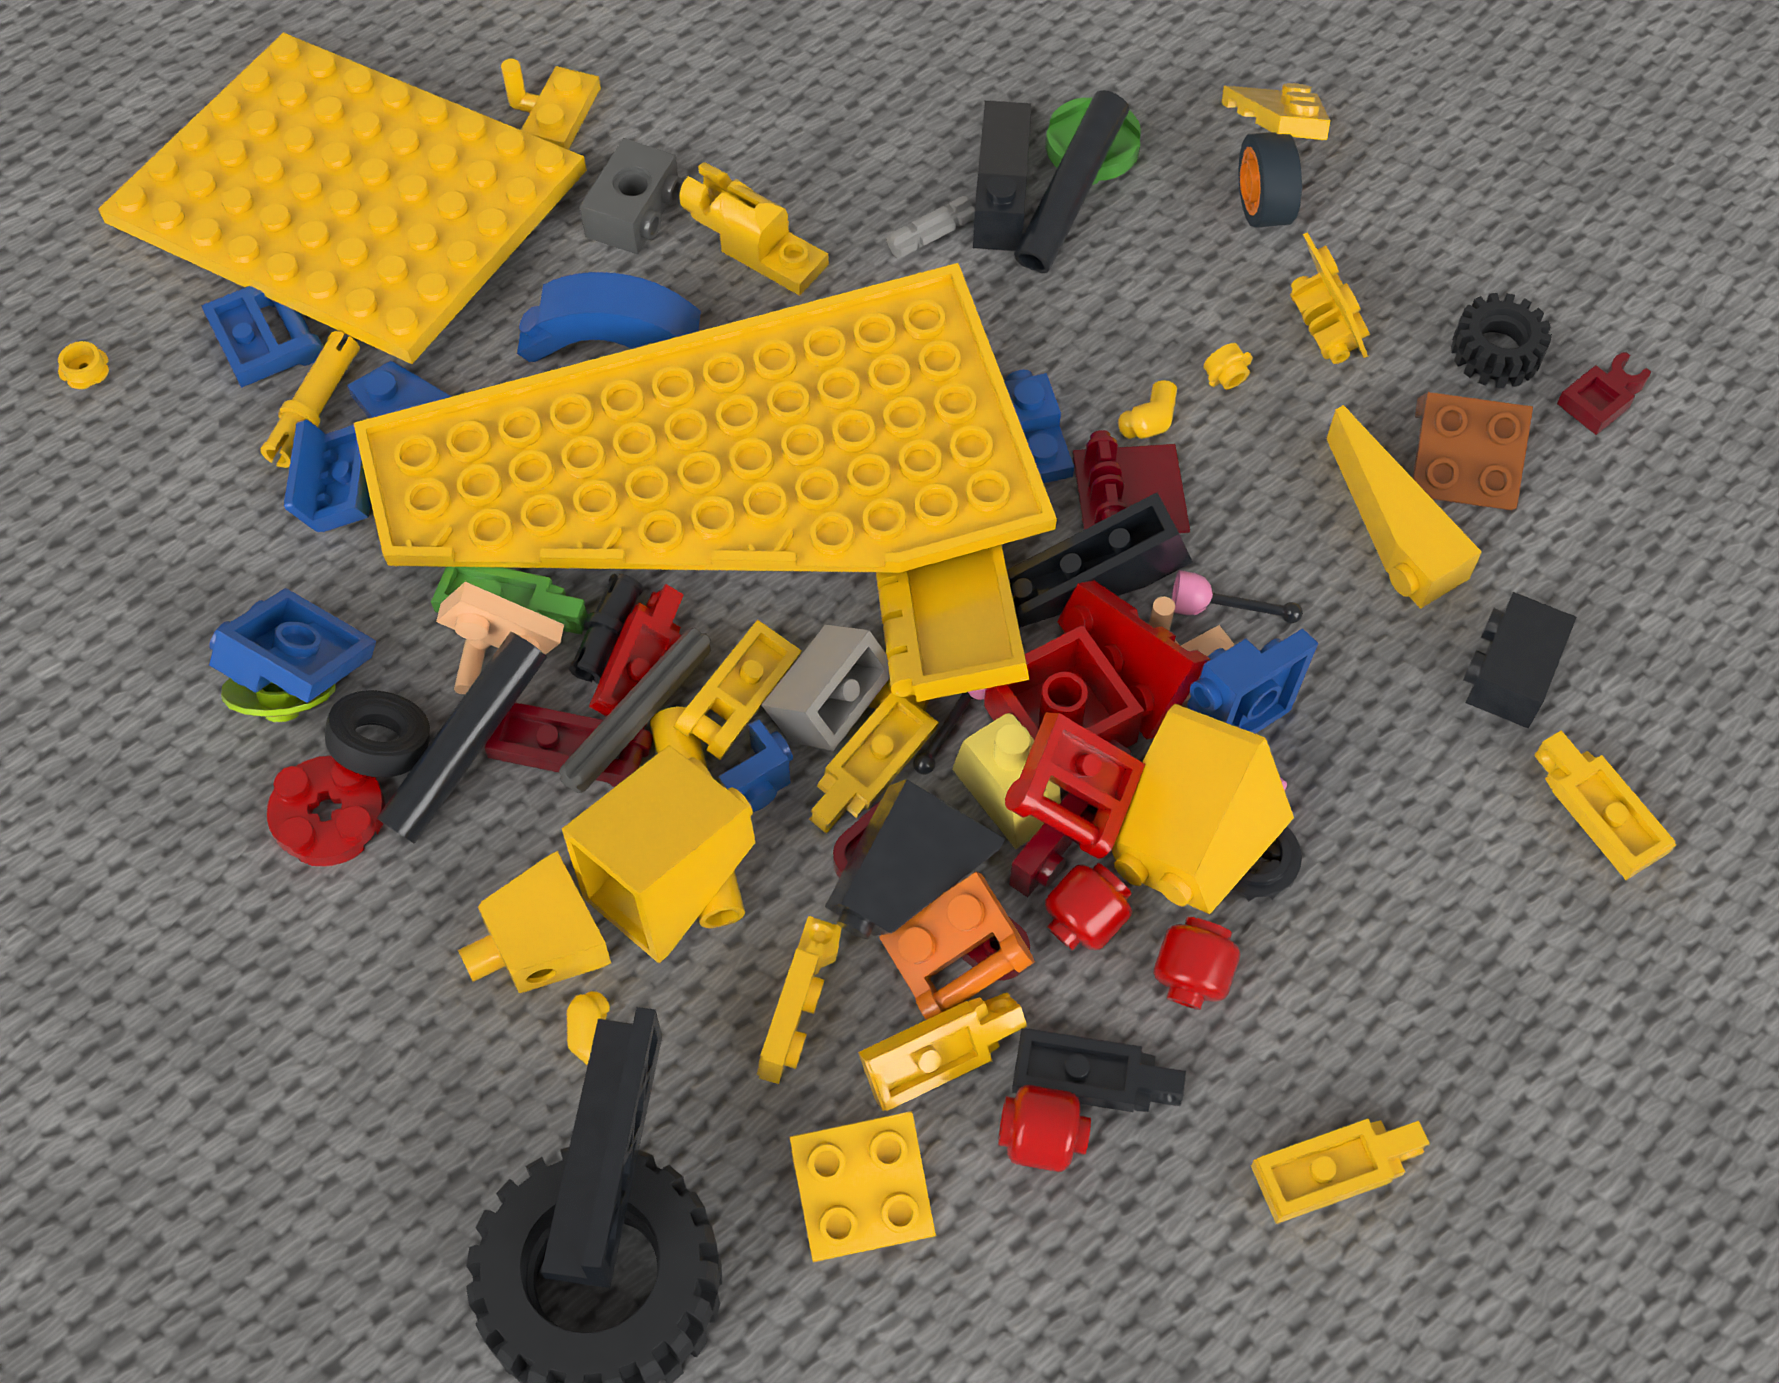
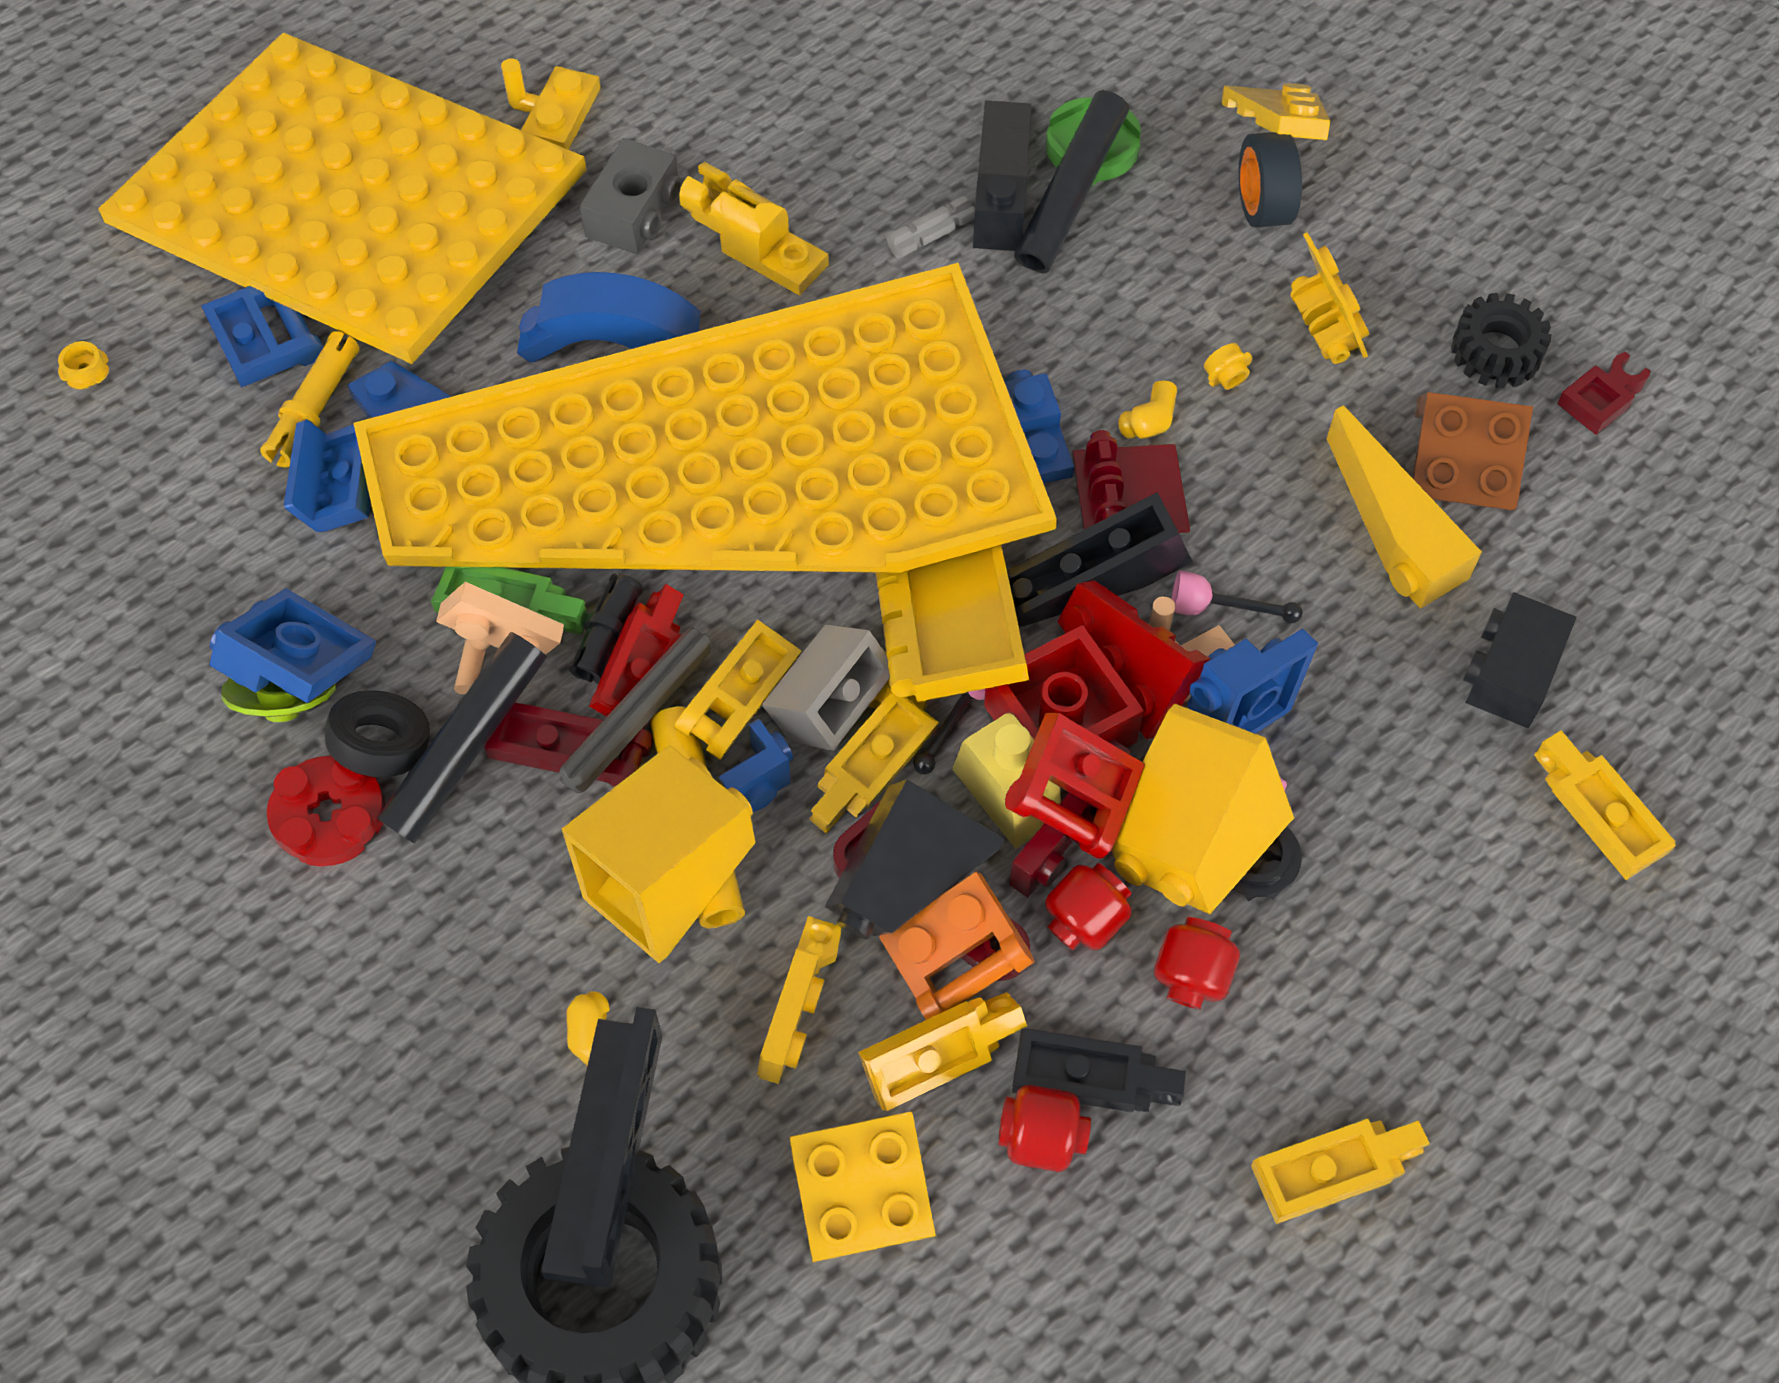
yellow torso [458,851,611,993] -> none

